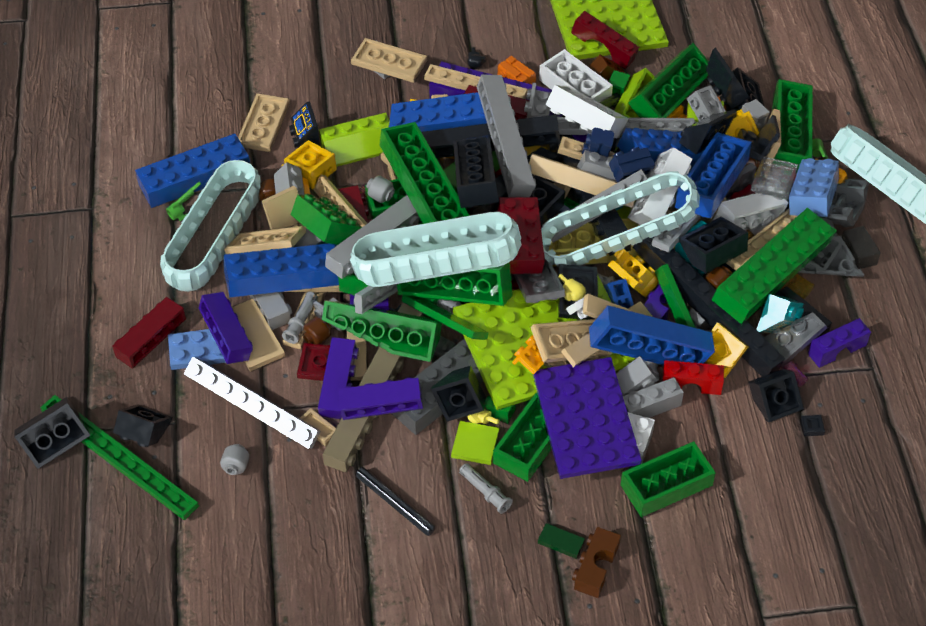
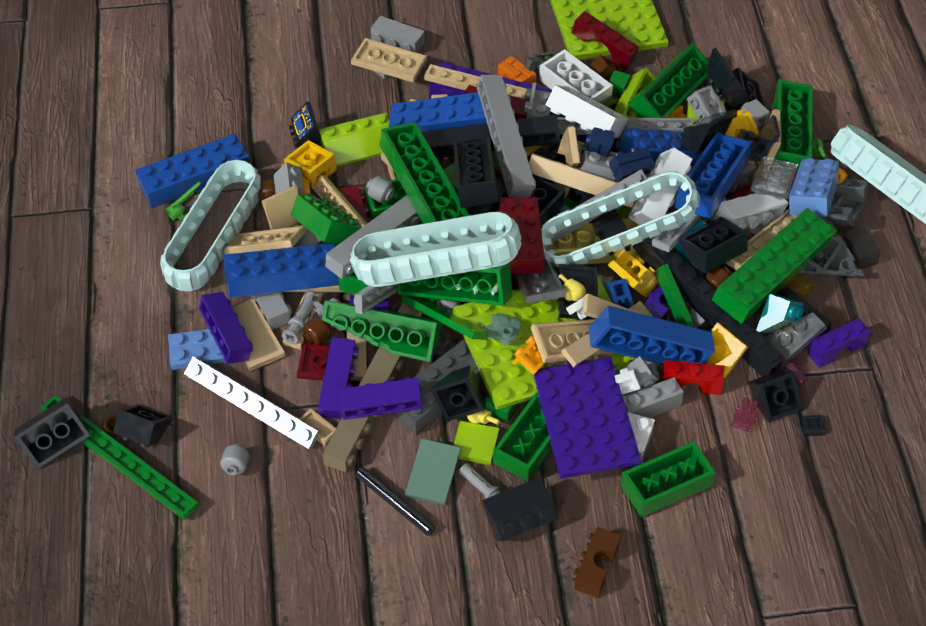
dark red brick [112,297,186,369] -> none
tan tile [238,94,290,152] -> none
black piece [467,47,486,69] -> none
dark green tile [538,523,585,559] -> none
none -> reddish brown hinge [102,417,117,433]
none -> light grey brick [371,16,425,53]
none -> sand green tile [405,439,461,506]
none -> black slope [481,478,559,542]
none -> sand green plate [482,314,521,345]
none -> dark grey hinge [524,52,556,71]
none -> tan tile [562,126,580,168]
none -> white tile [614,367,641,395]
none -> clear pink plate [731,397,758,432]

